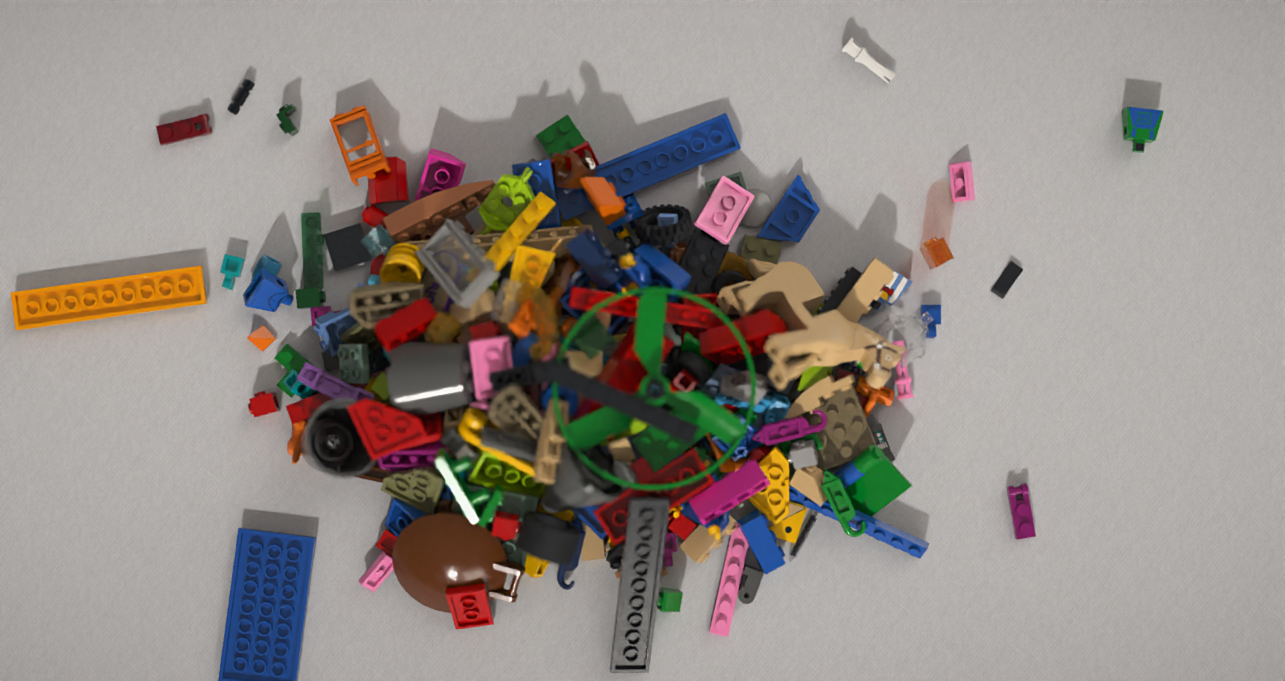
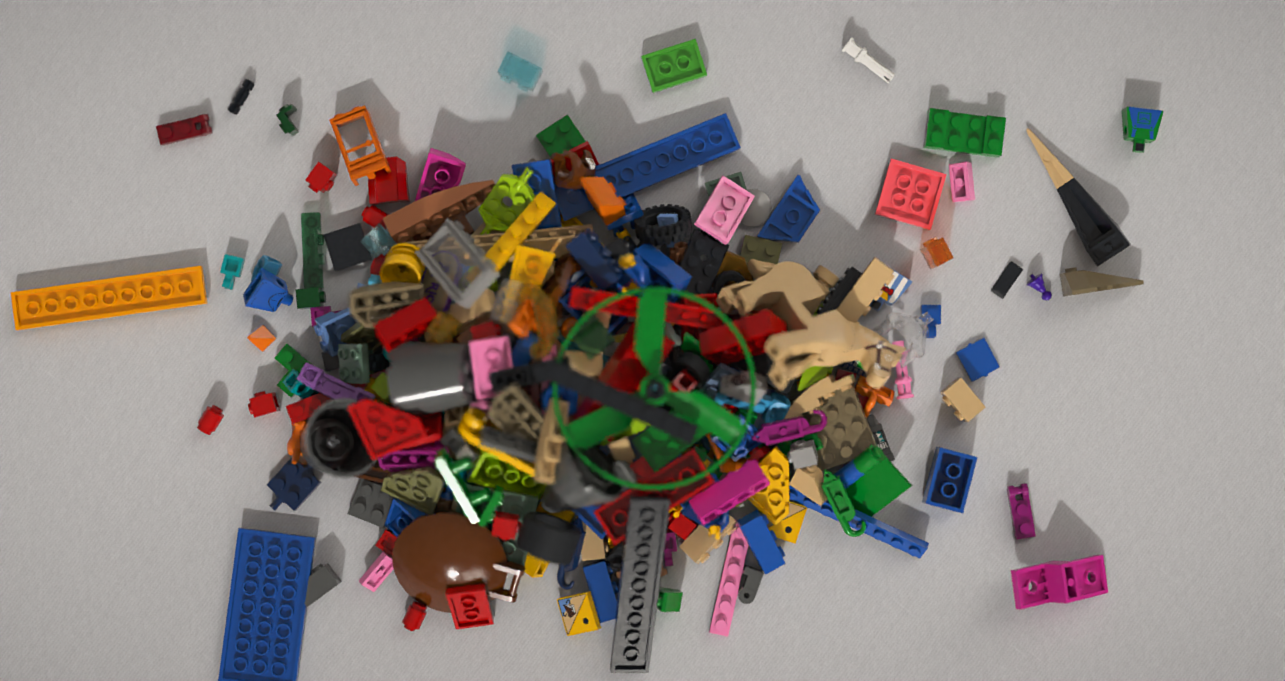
black piece [789,511,818,561] -> none
none -> red brick [197,405,224,435]
none -> dark blue plate [267,457,322,511]
none -> red brick [305,161,337,193]
none -> dark grey slope [305,564,341,607]
none -> dark grey plate [347,478,395,528]
none -> red brick [402,601,427,632]
none -> clear light blue brick [497,51,543,92]
none -> tile [557,591,601,636]
none -> blue brick [583,559,619,623]
none -> bright green plate [641,38,707,93]
none -> tan wheel [813,265,839,301]
none -> coral plate [875,159,947,230]
none -> blue brick [922,447,978,513]
none -> green piece [923,108,1006,158]
none -> tan brick [940,378,986,422]
none -> blue piece [956,338,1000,382]
none -> dark pink bracket [1011,555,1108,610]
none -> black plate [1026,128,1131,267]
none -> dark purple piece [1026,273,1052,301]
none -> dark tan wedge [1060,267,1144,297]

